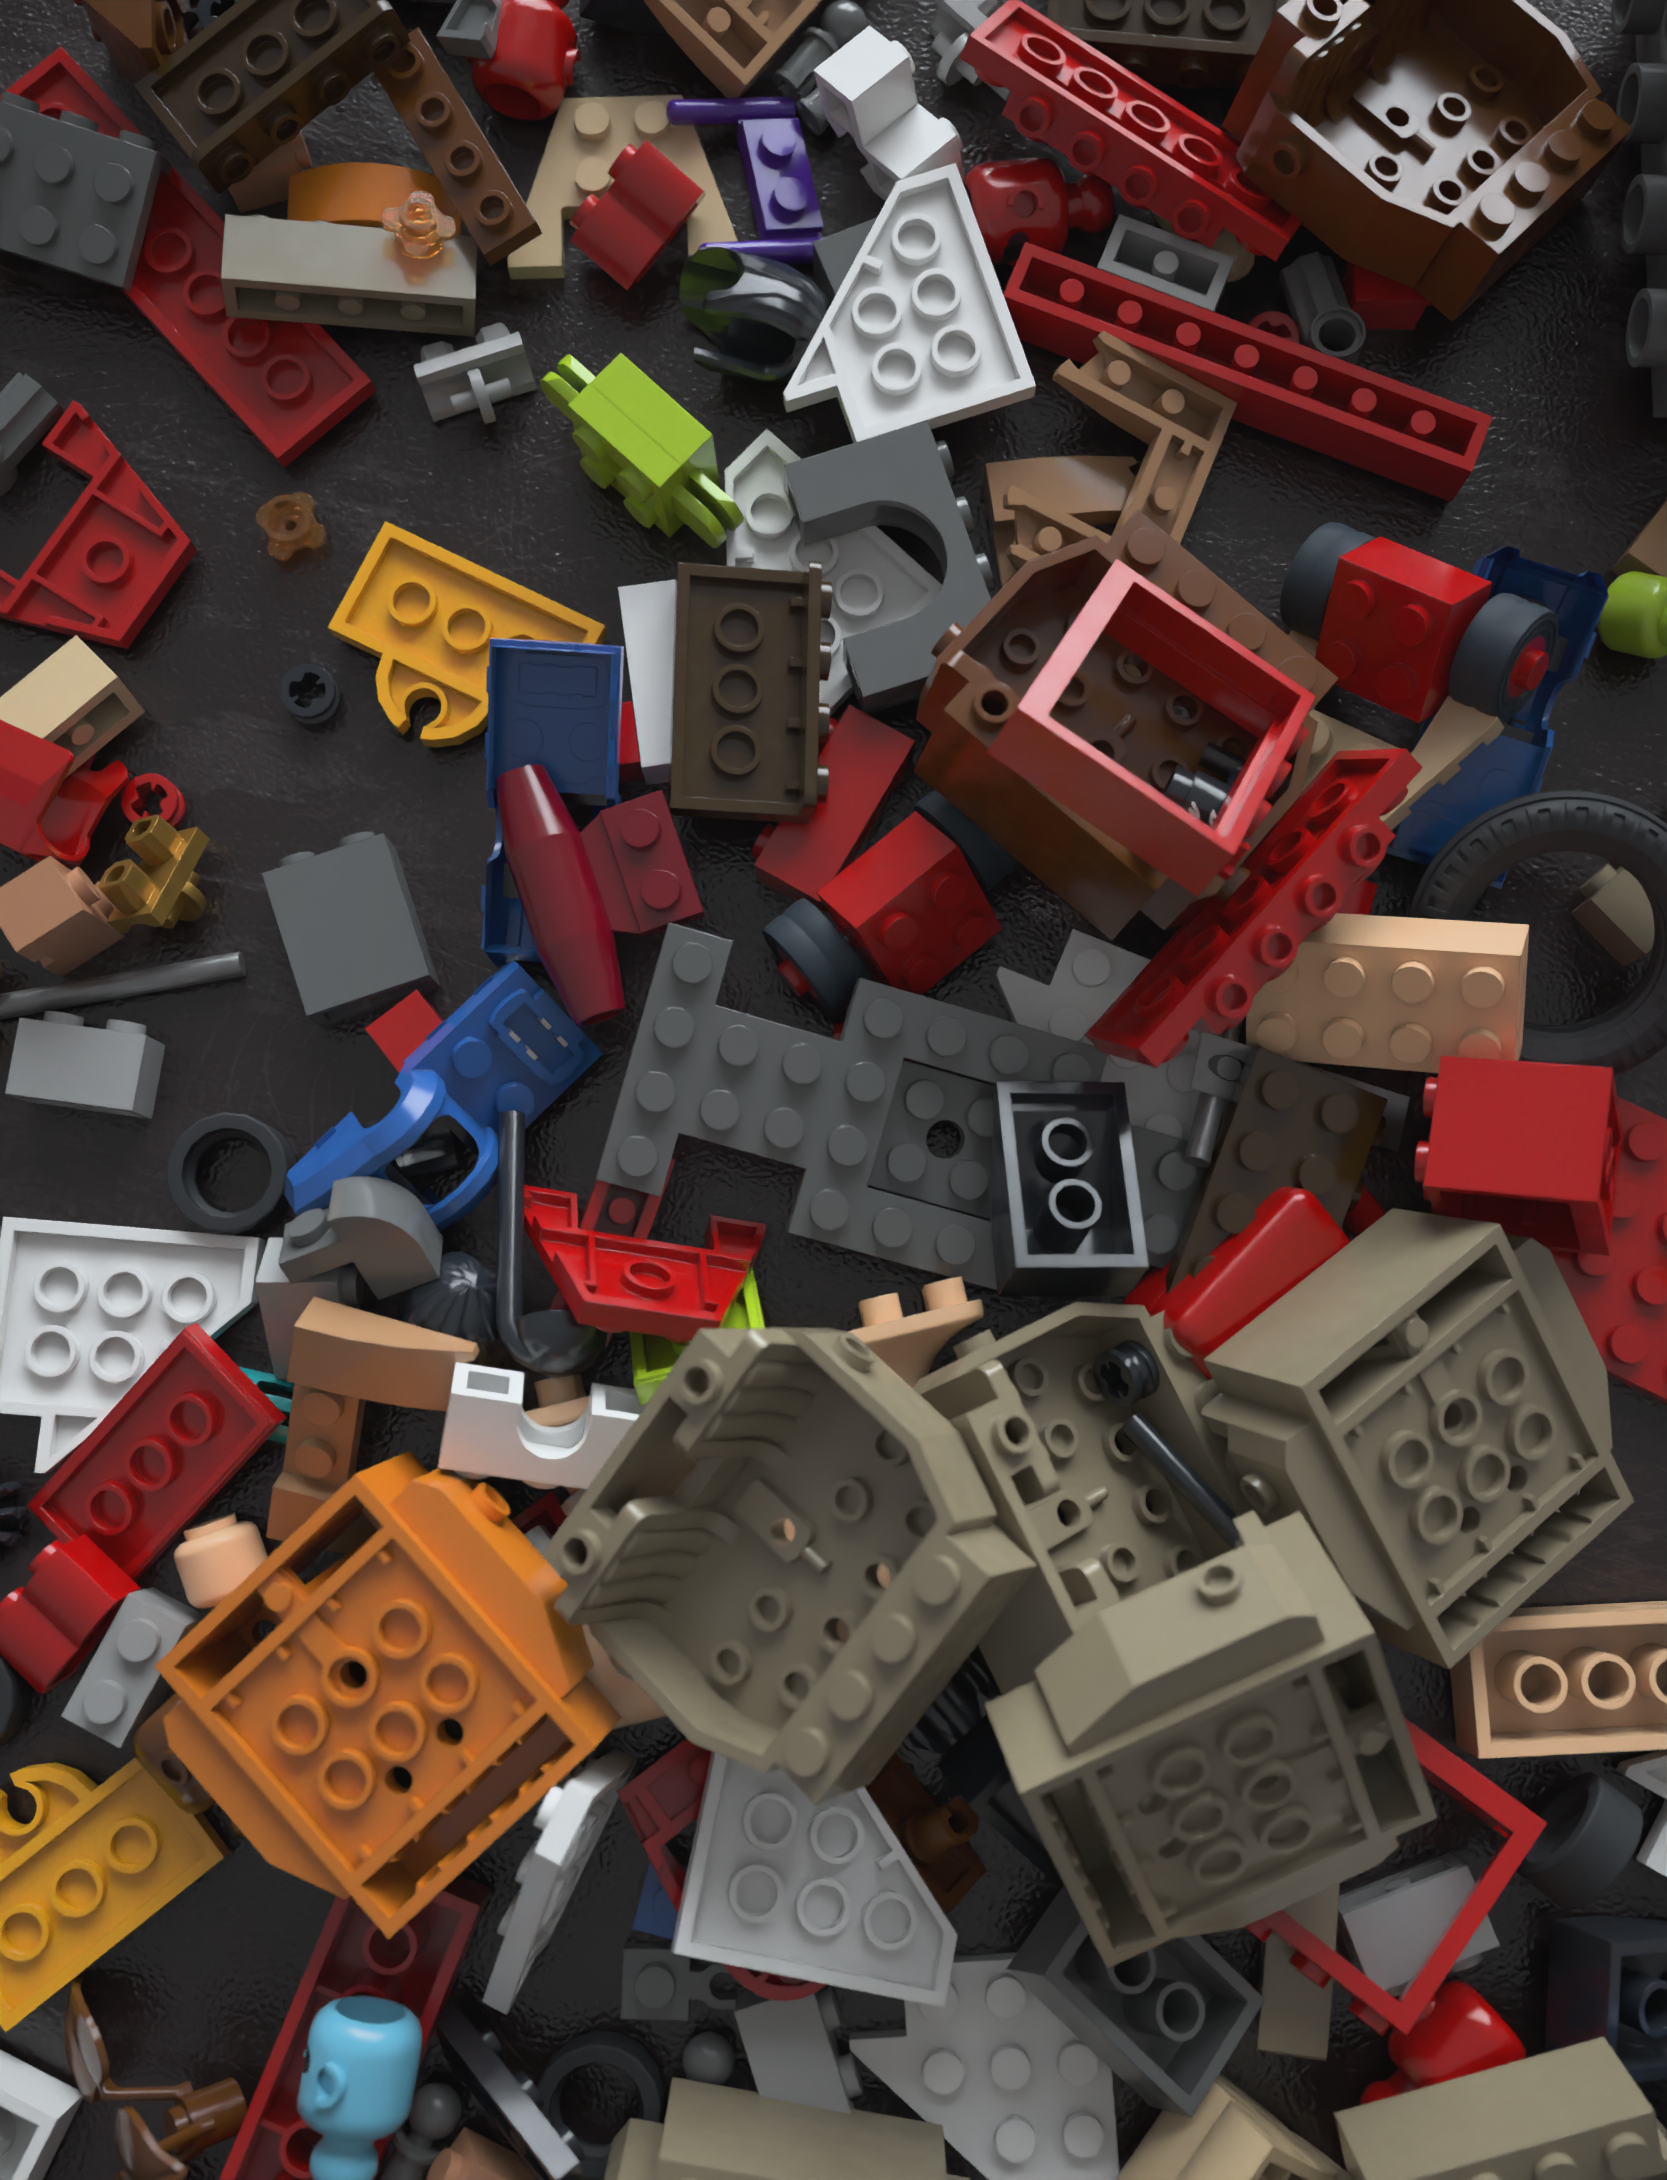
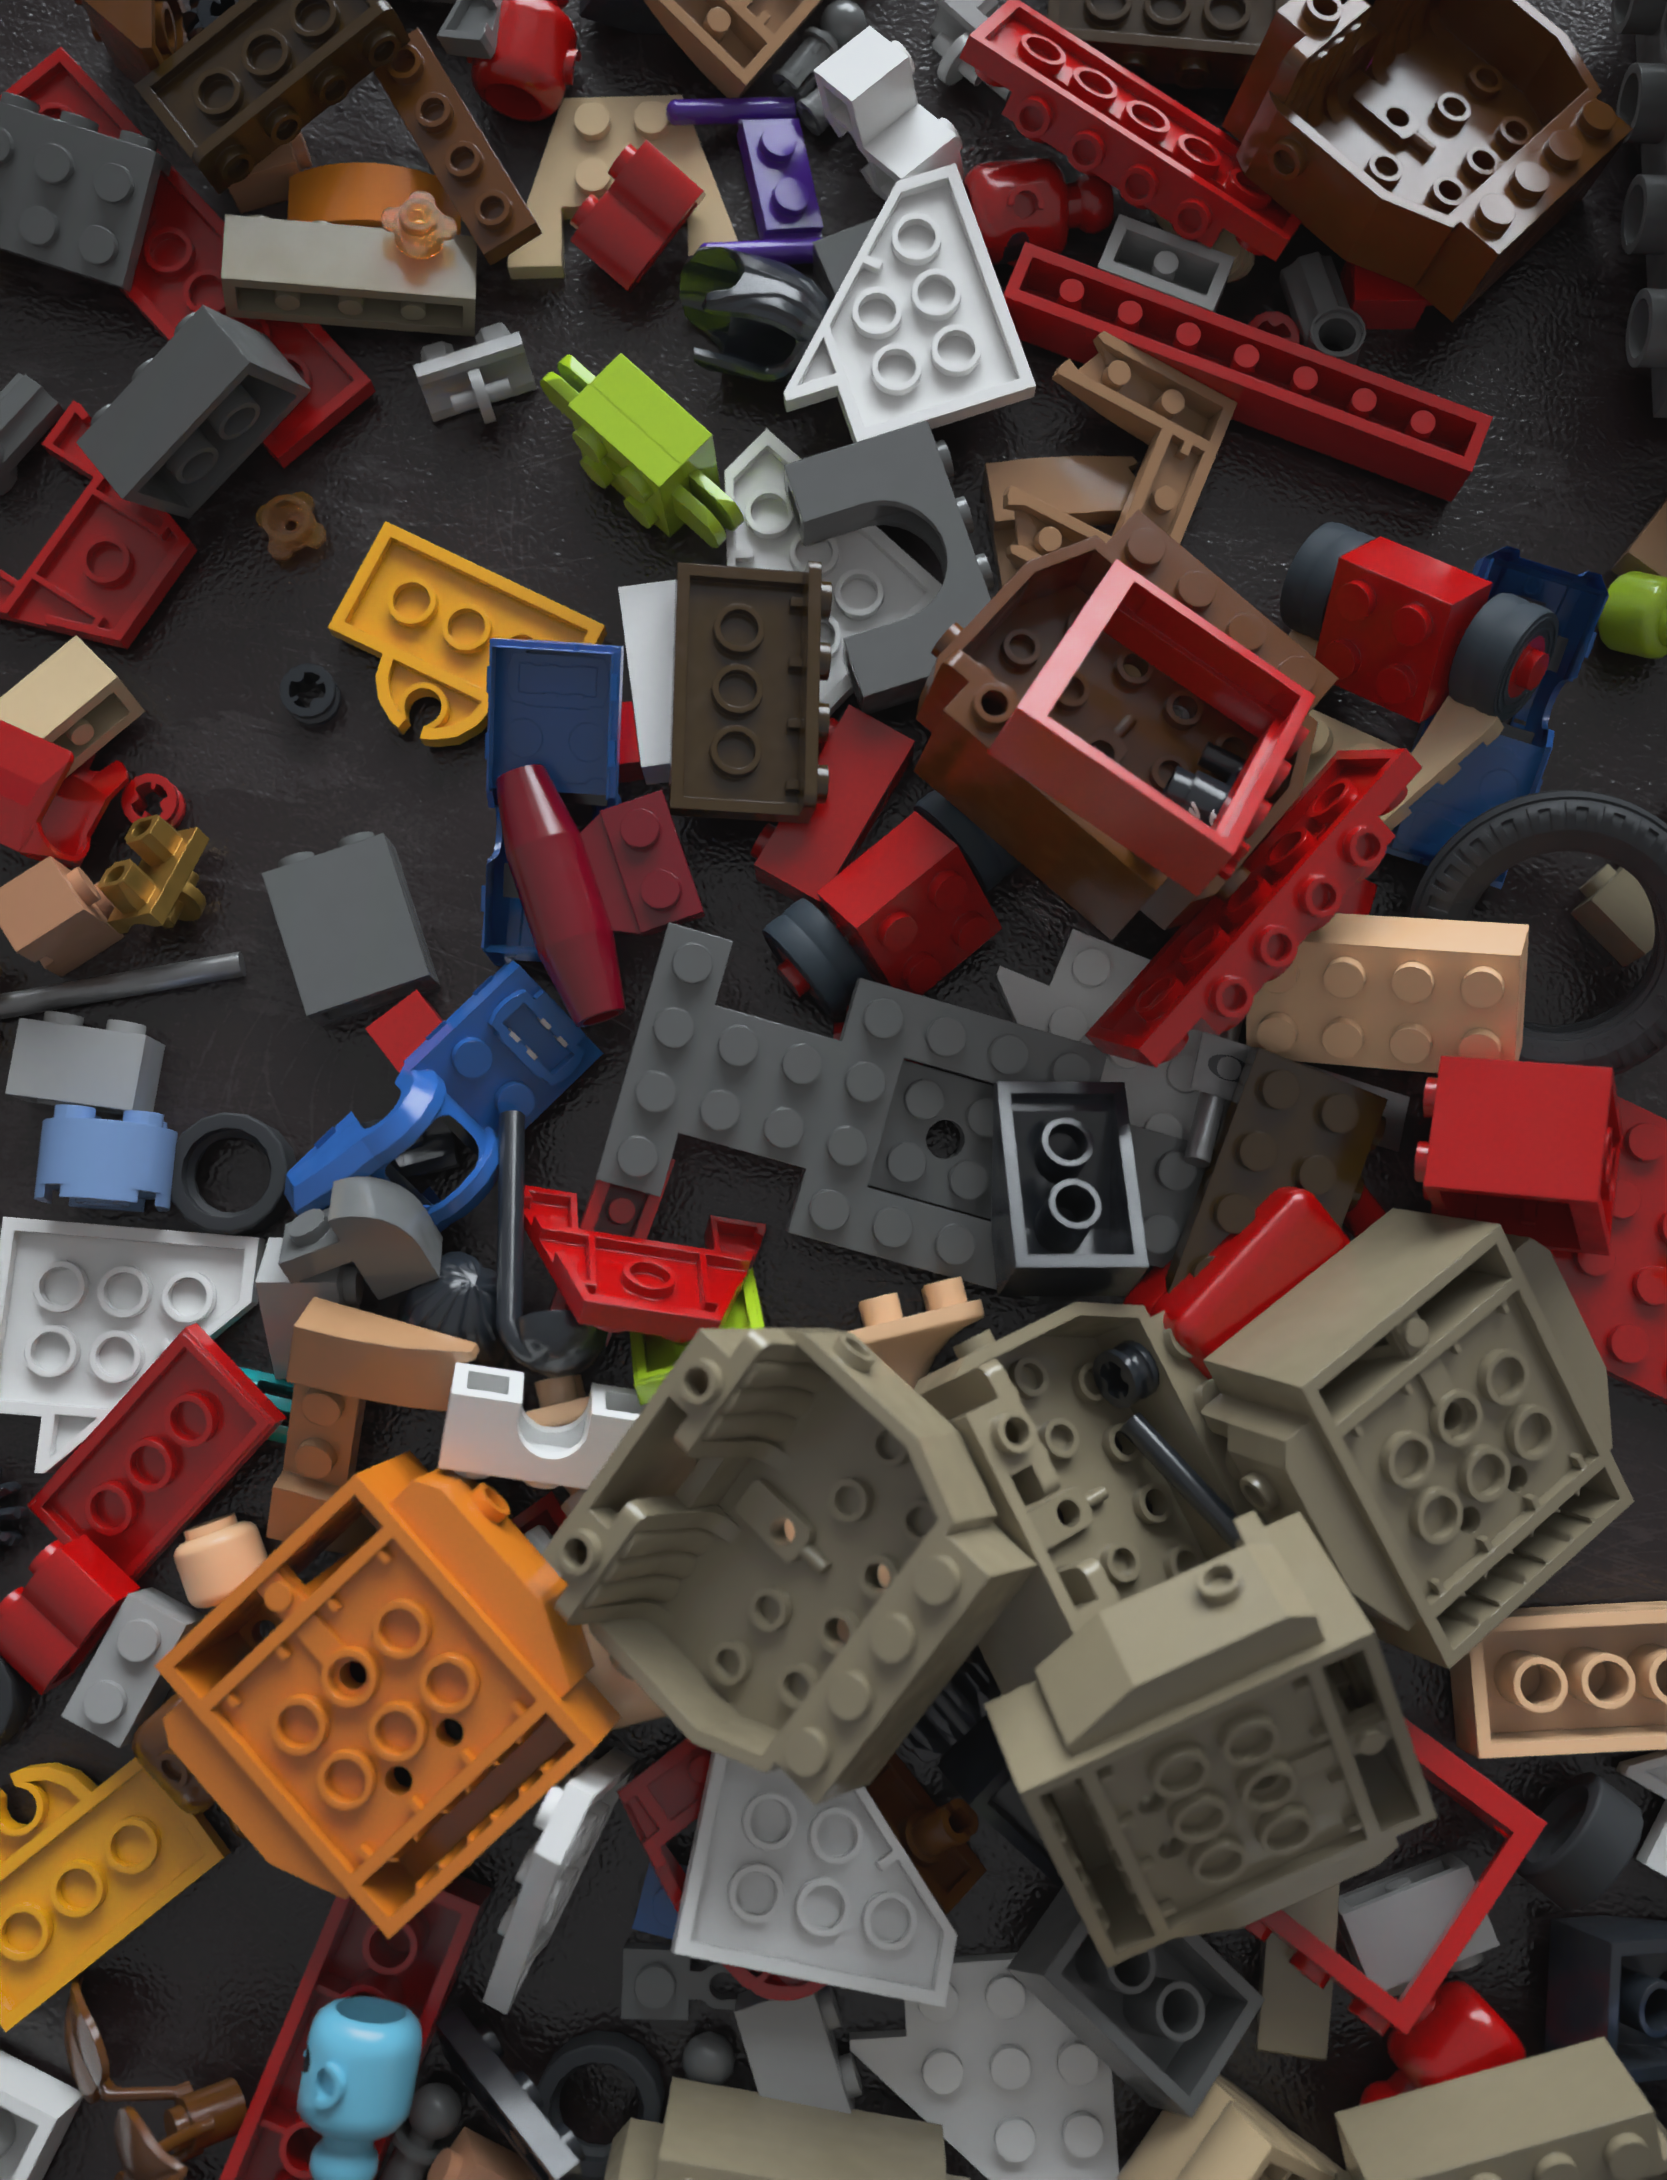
none -> medium blue brick [34,1104,178,1212]
none -> dark grey brick [76,305,312,519]

